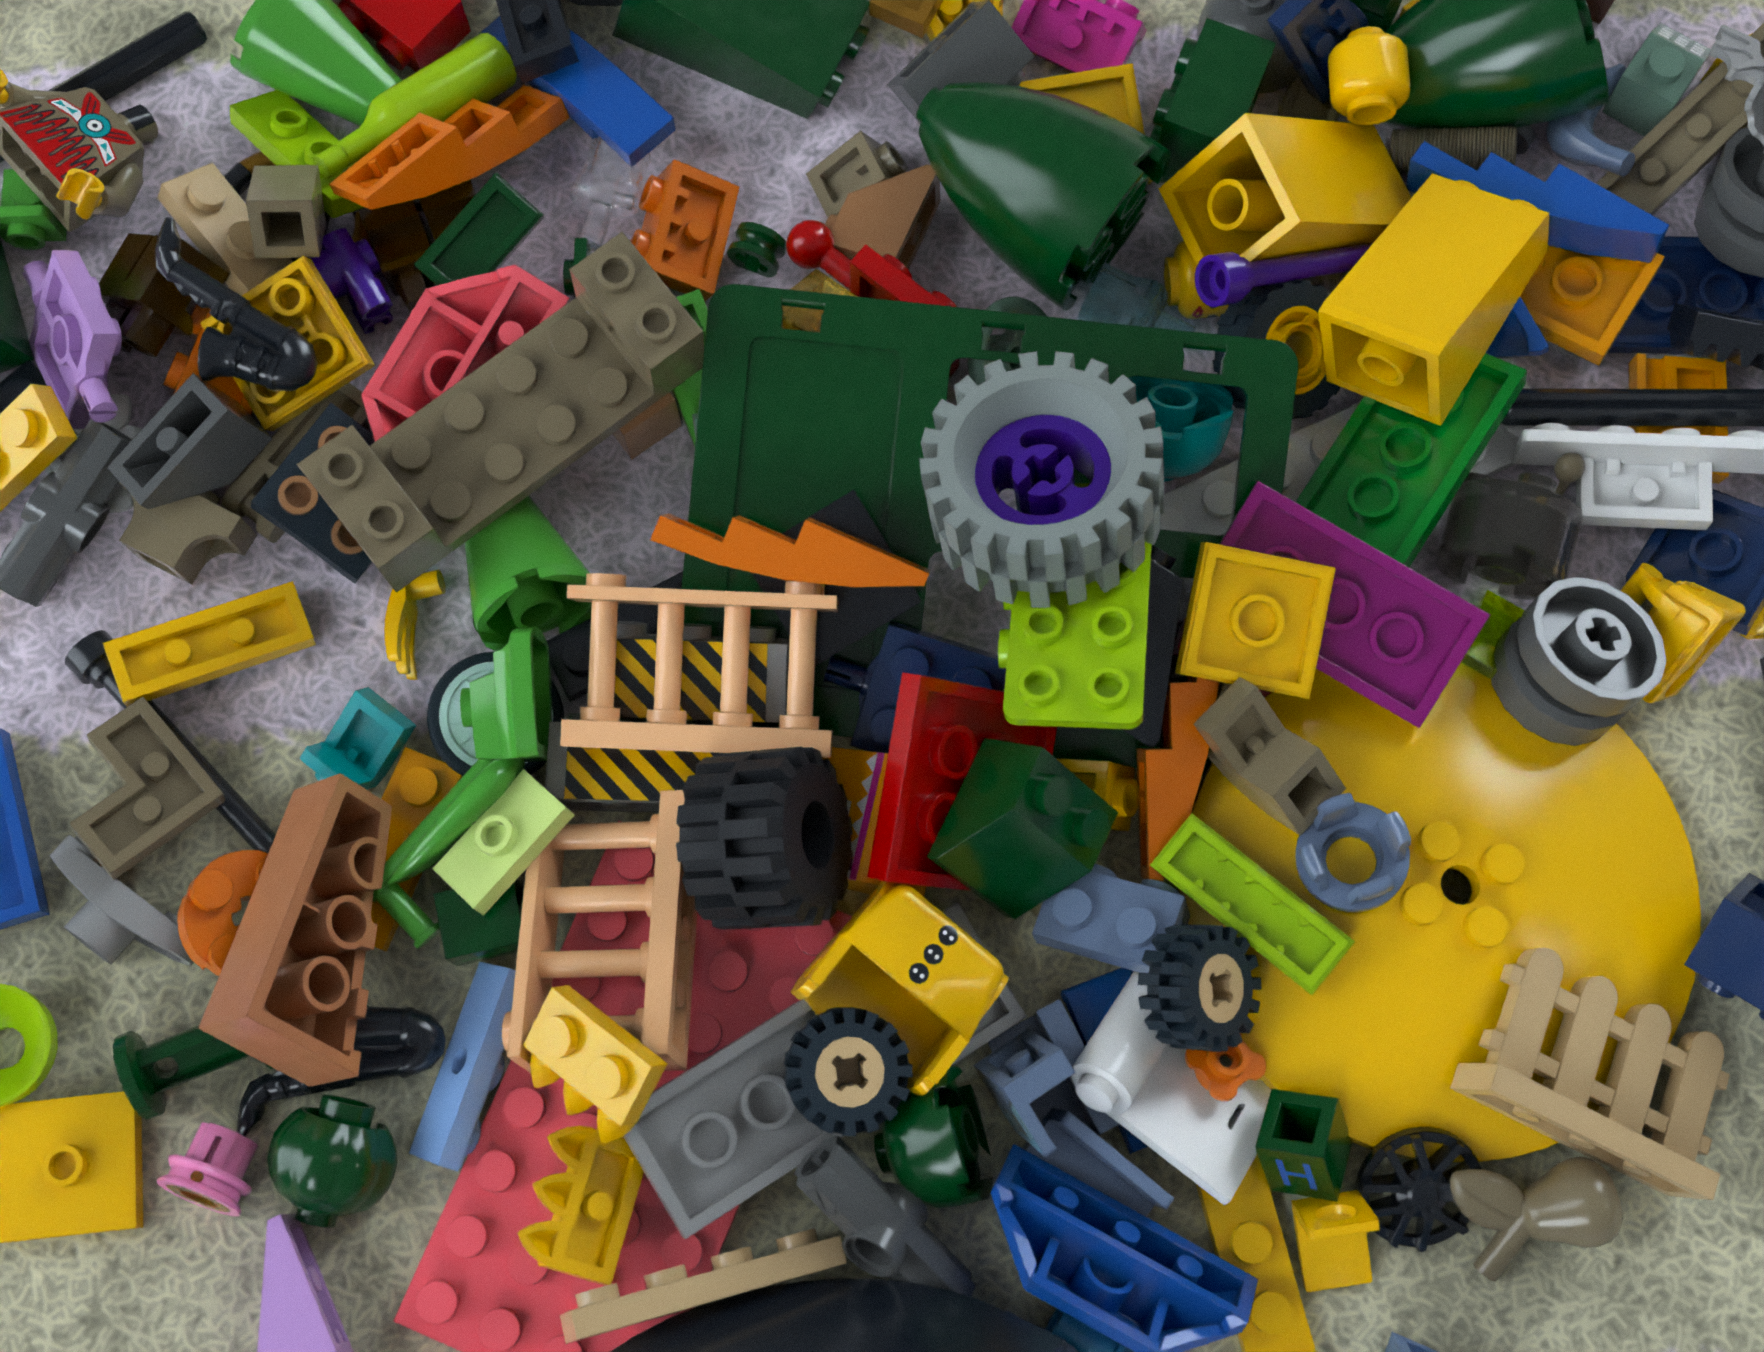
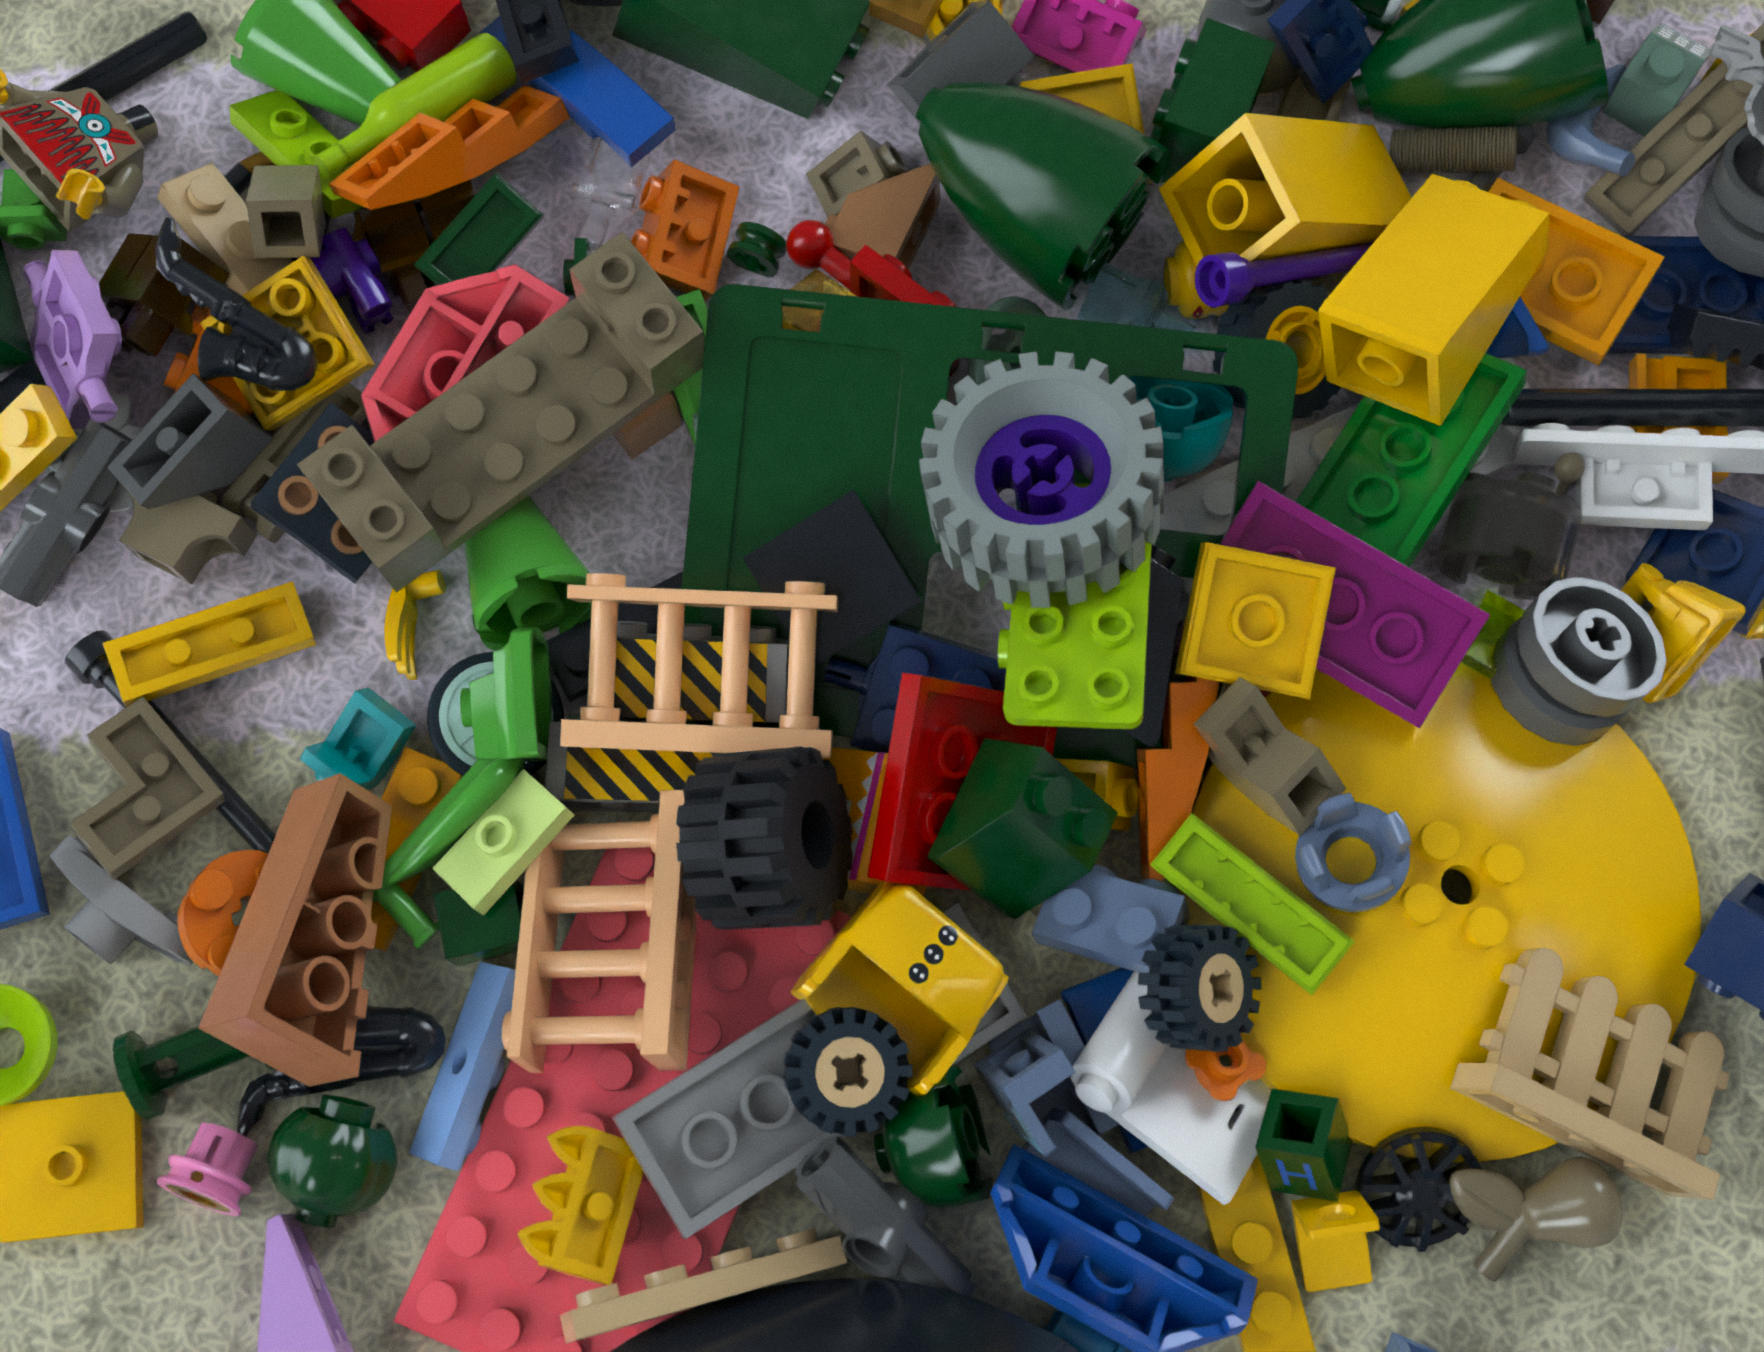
yellow plate [523,985,668,1143] -> none
orange slope [650,513,930,587] -> none
yellow head [1328,26,1410,125] -> none
blue slope [1406,141,1669,263] -> none

